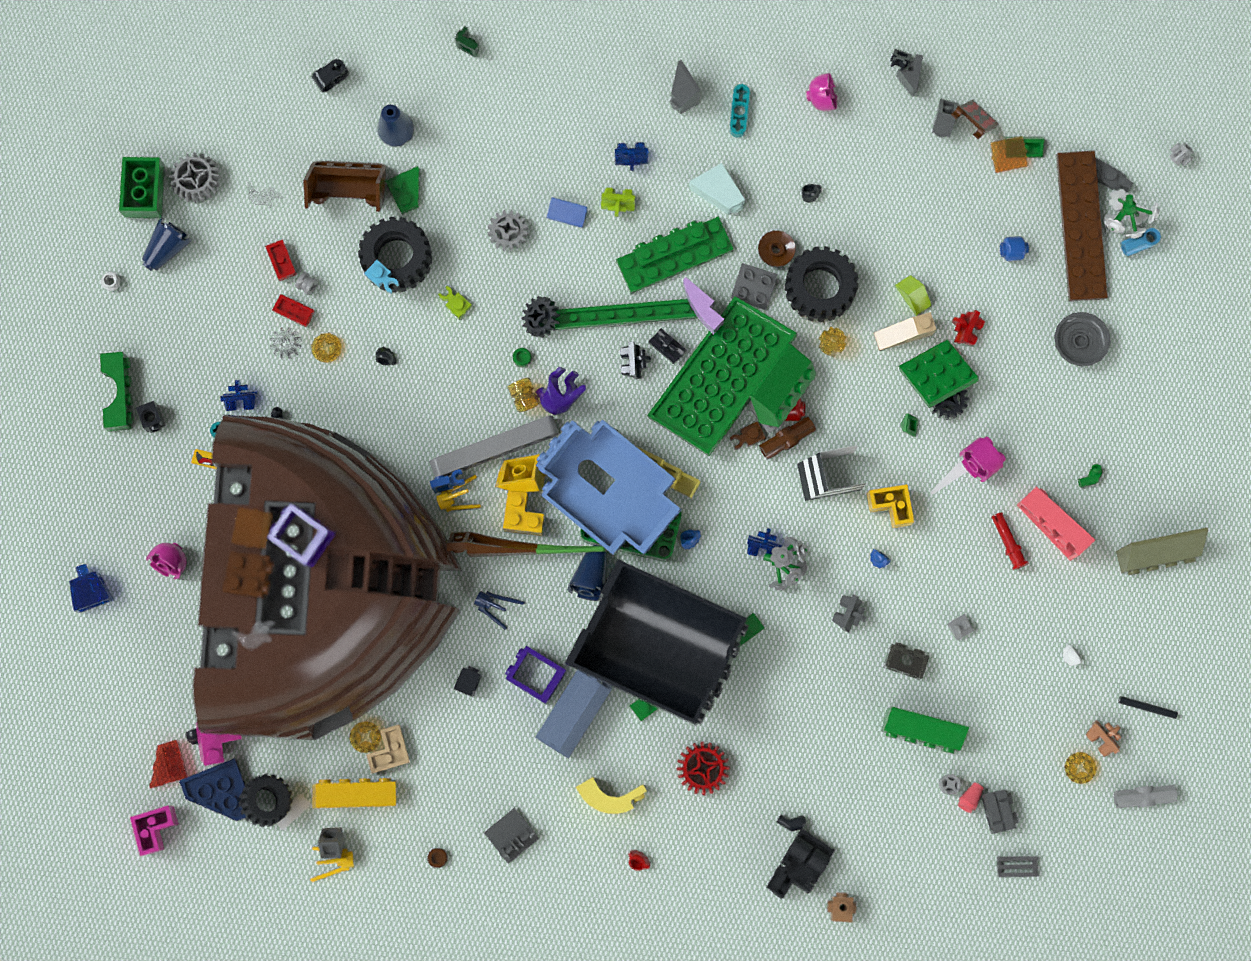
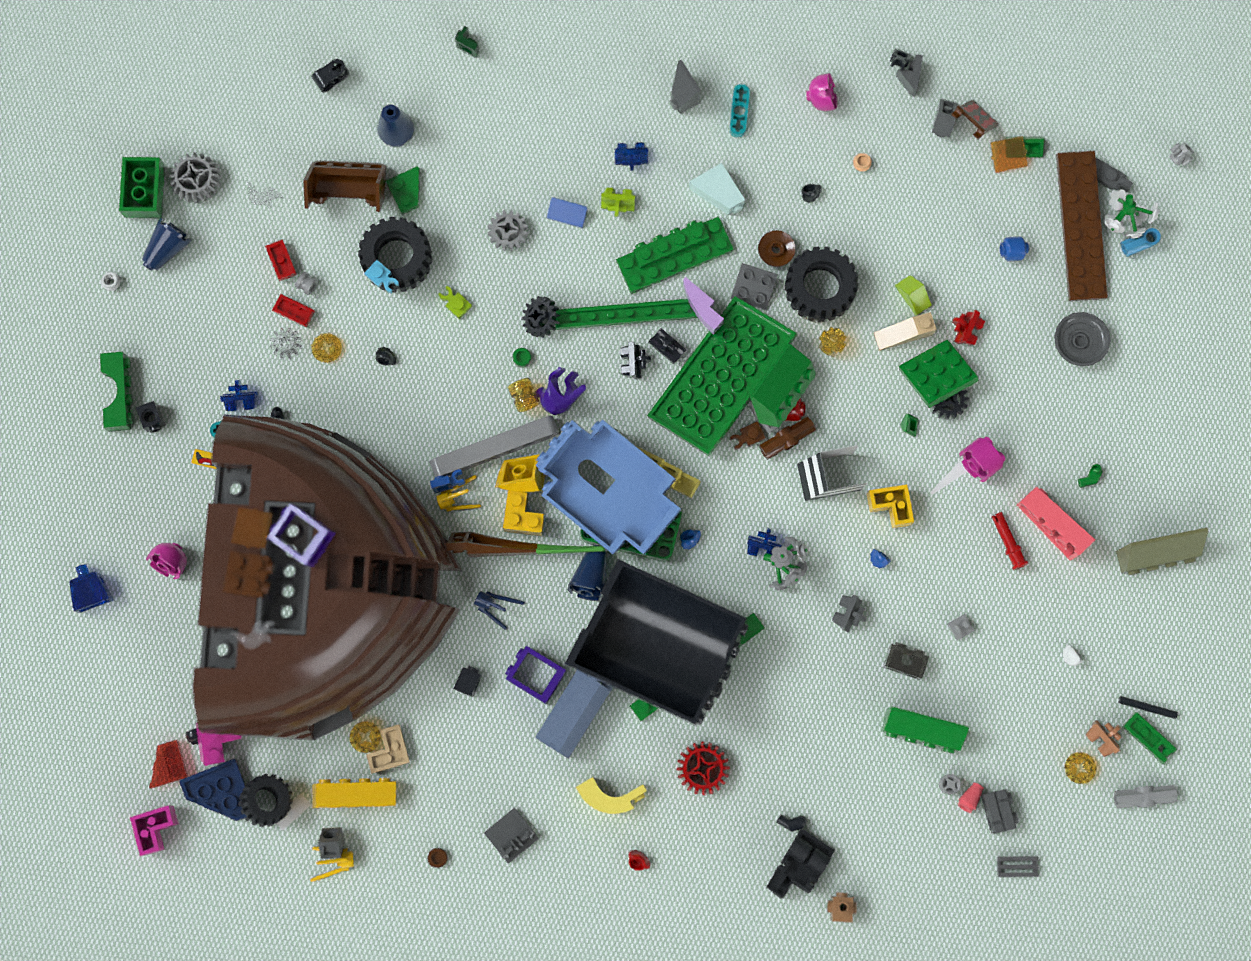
none -> light nougat plate [853,153,872,172]
none -> green plate [1122,712,1177,765]

